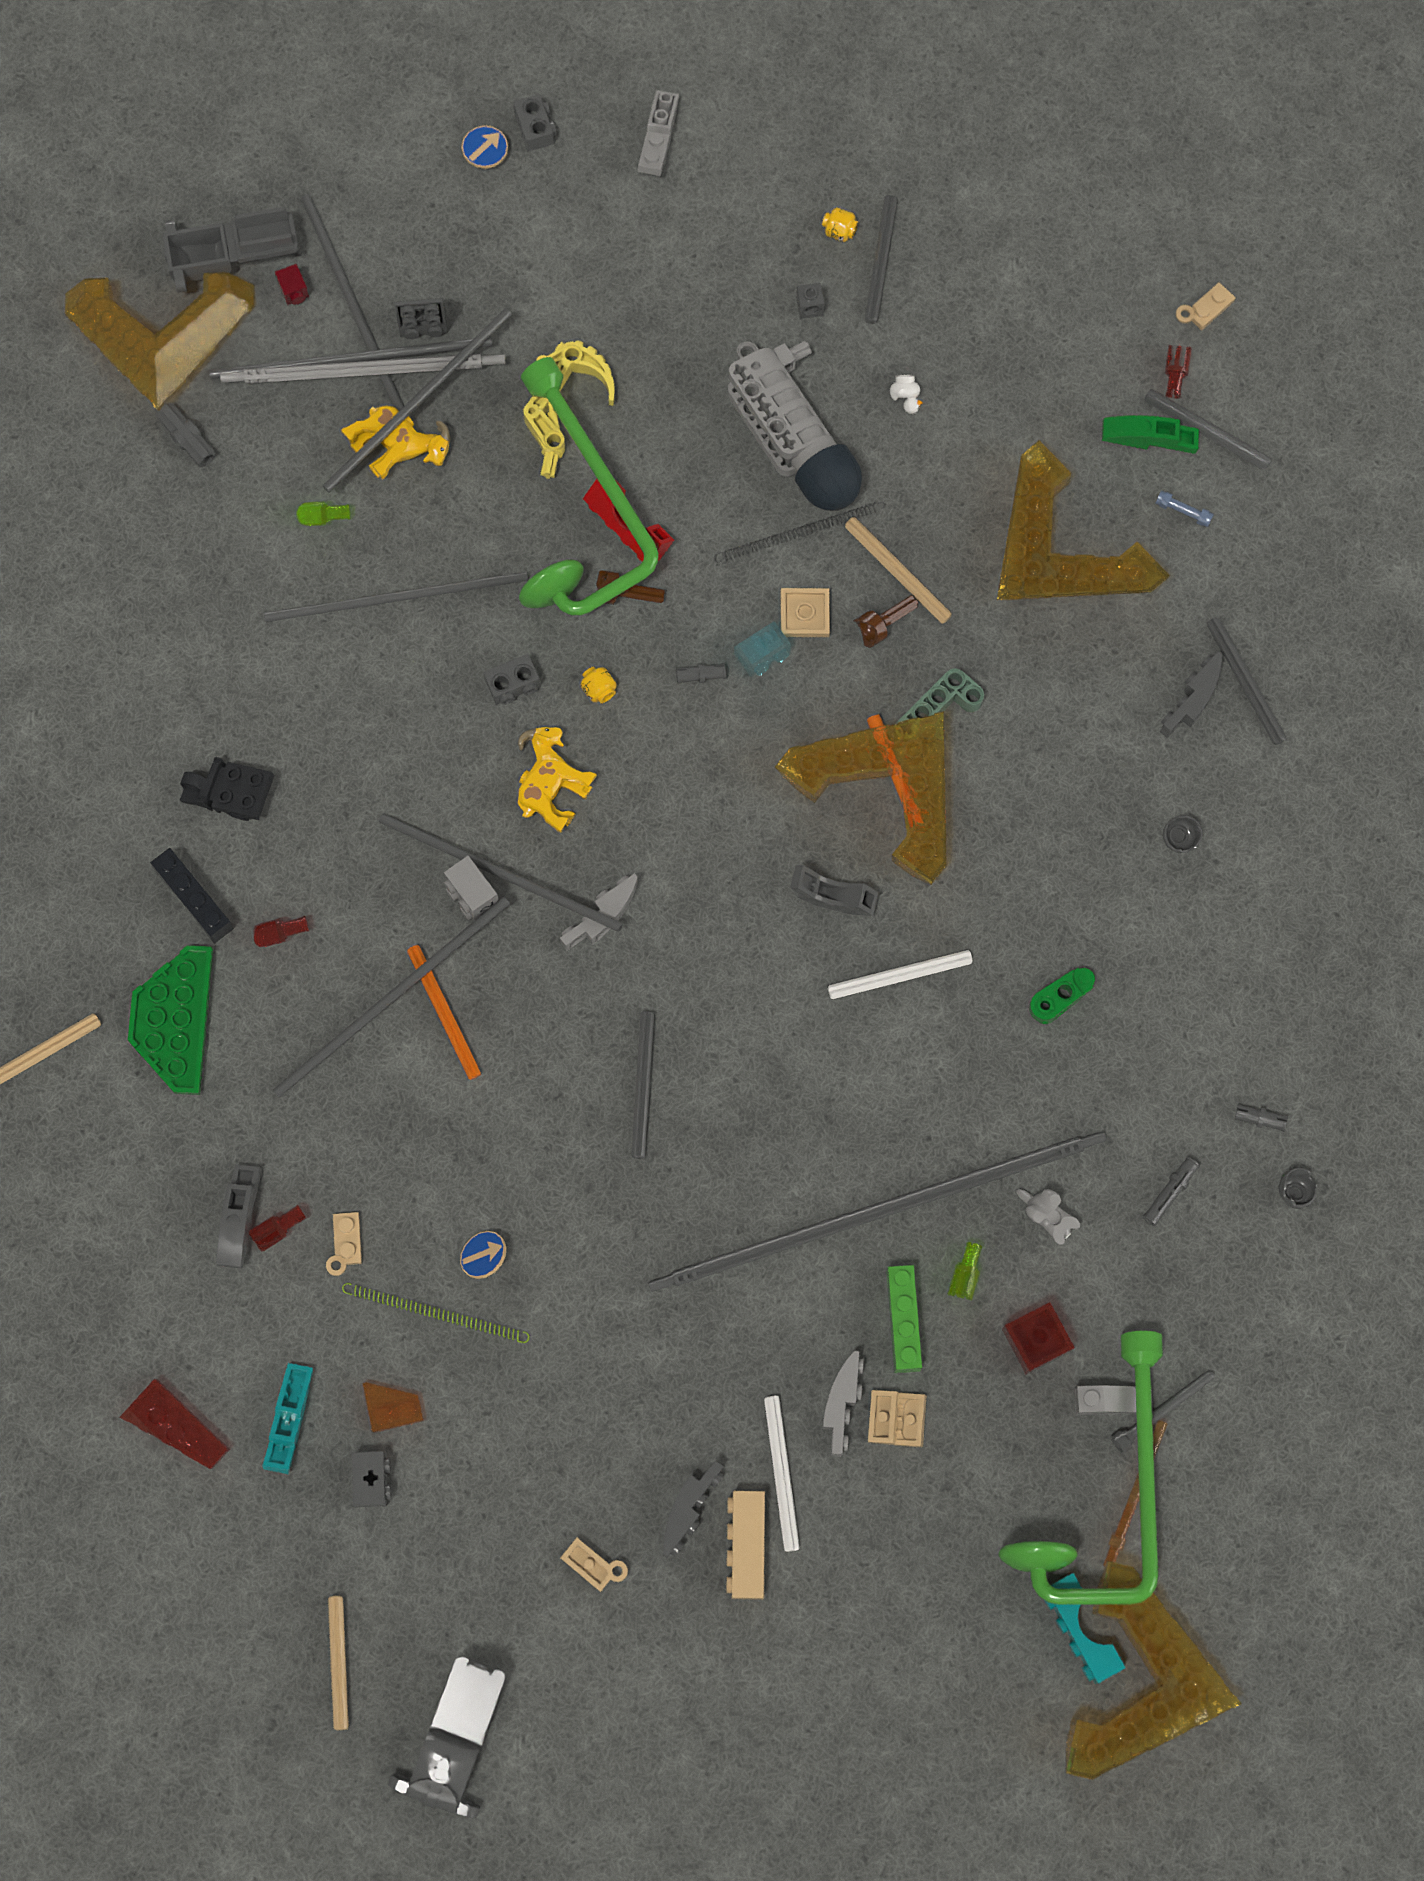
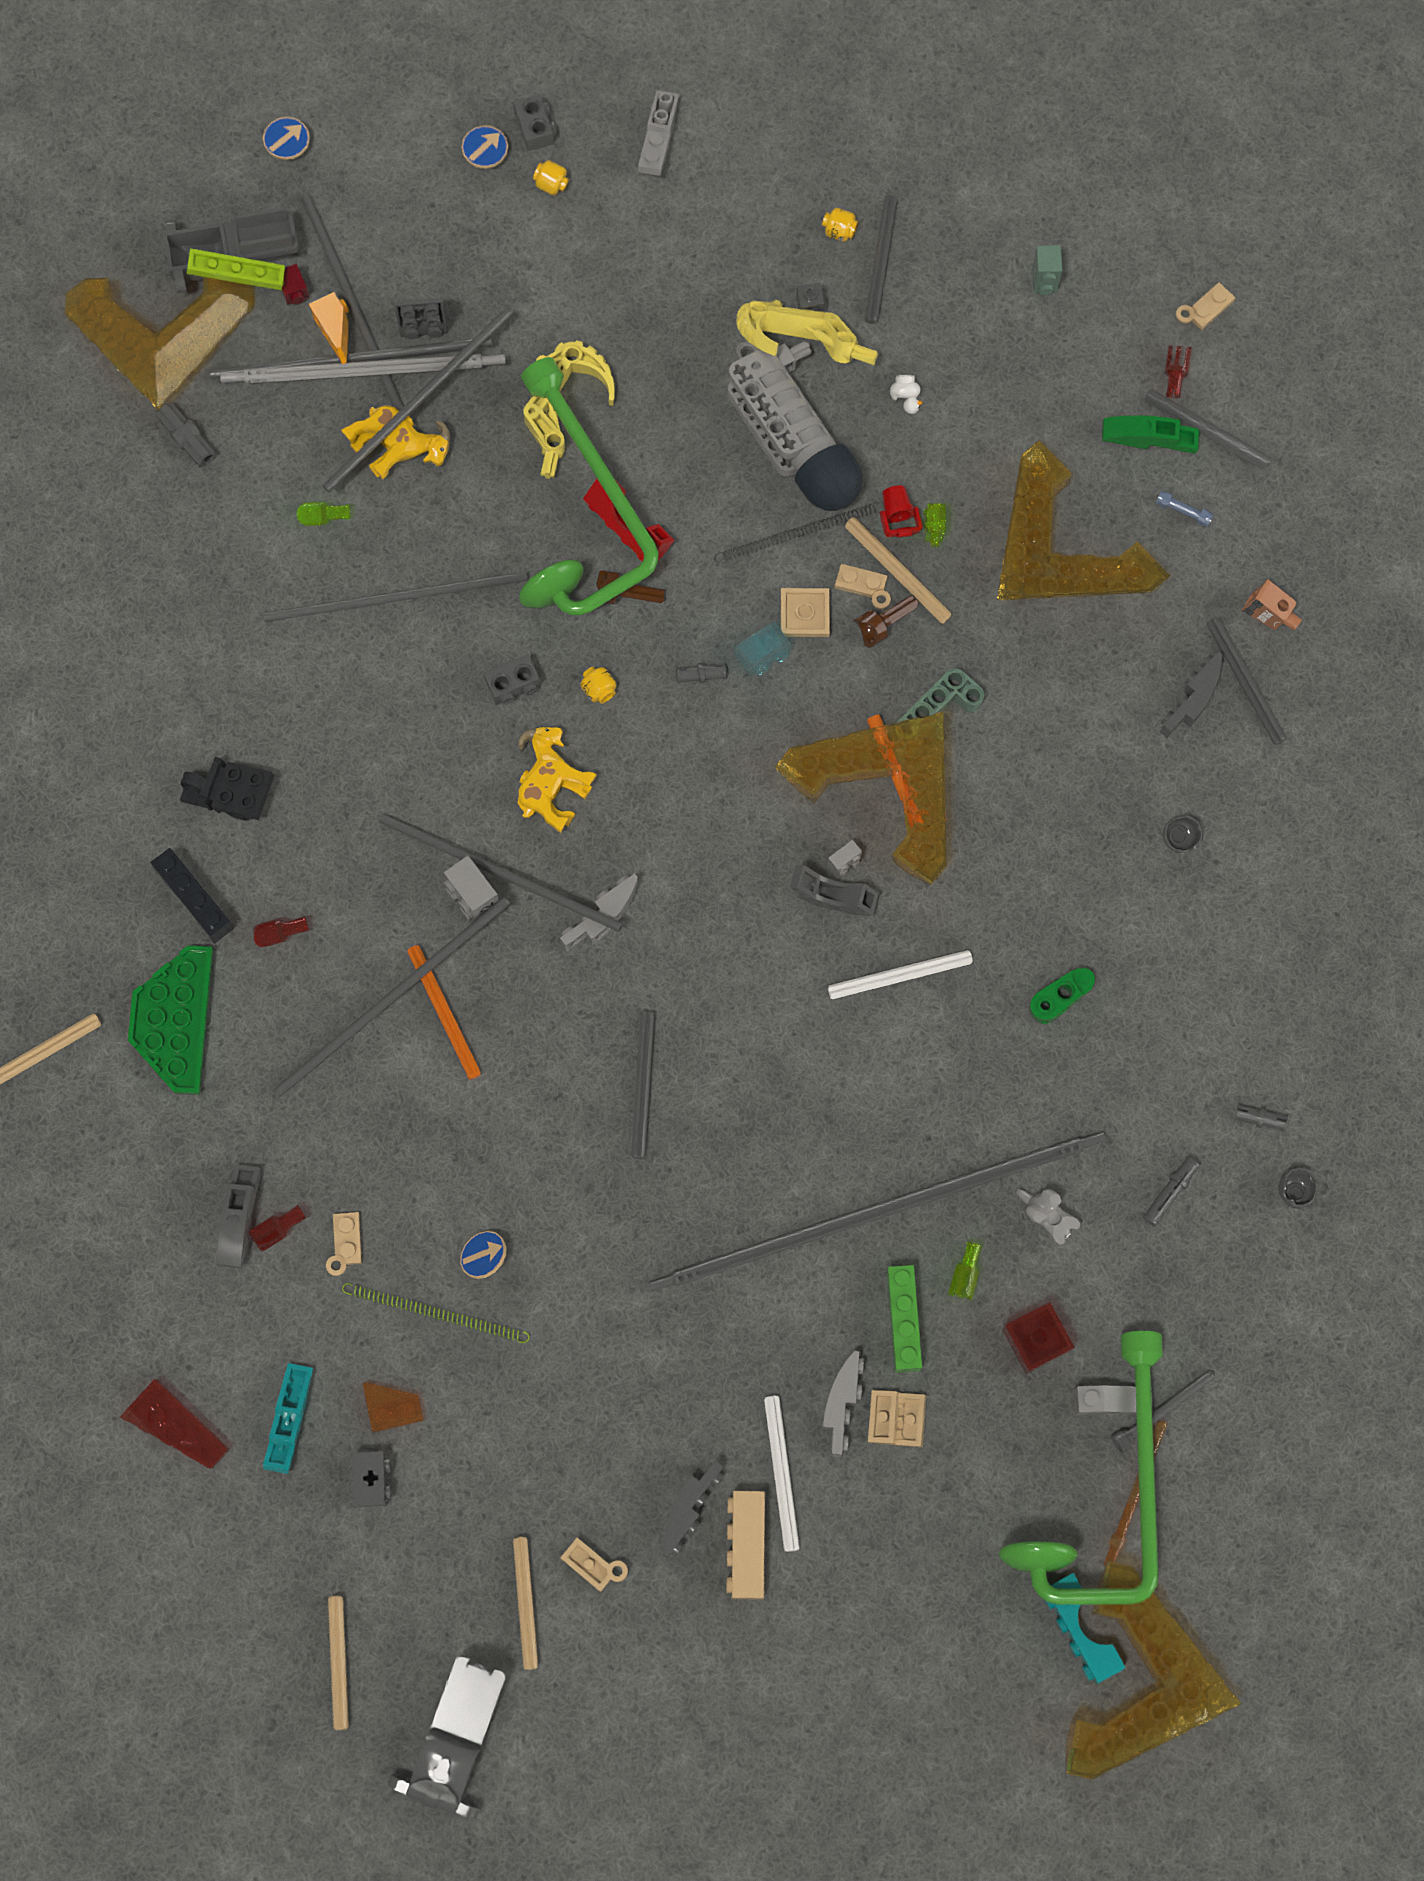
none -> lime plate [187,248,285,290]
none -> blue piece [263,117,310,160]
none -> light orange slope [308,292,349,365]
none -> tan axle [513,1537,538,1670]
none -> yellow head [533,160,569,196]
none -> light yellow piece [736,300,878,365]
none -> light grey piece [827,840,862,878]
none -> tan hinge [835,564,891,609]
none -> red piece [880,485,922,538]
none -> clear neon green piece [923,503,946,547]
none -> sand green brick [1032,245,1062,295]
none -> nougat torso [1241,579,1302,631]

